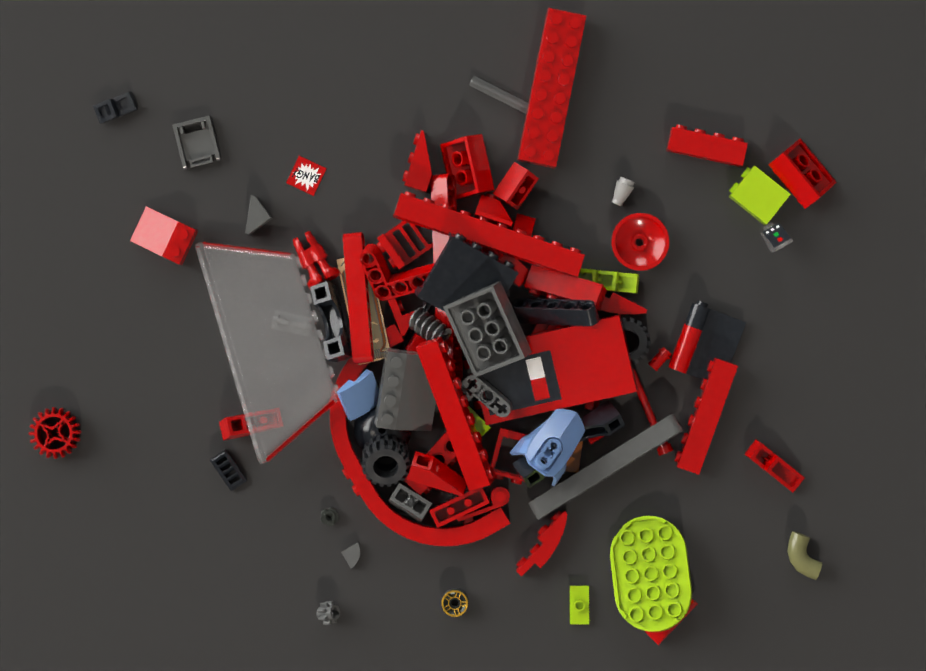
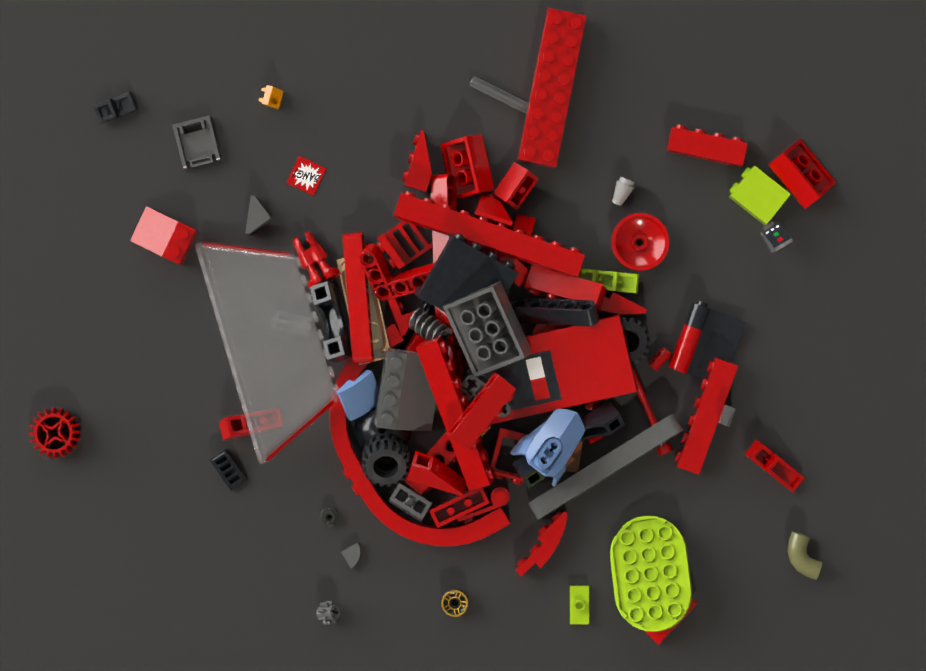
none -> light orange tile [259,85,284,109]
none -> red brick [447,373,516,451]
none -> dark grey slope [718,405,736,427]

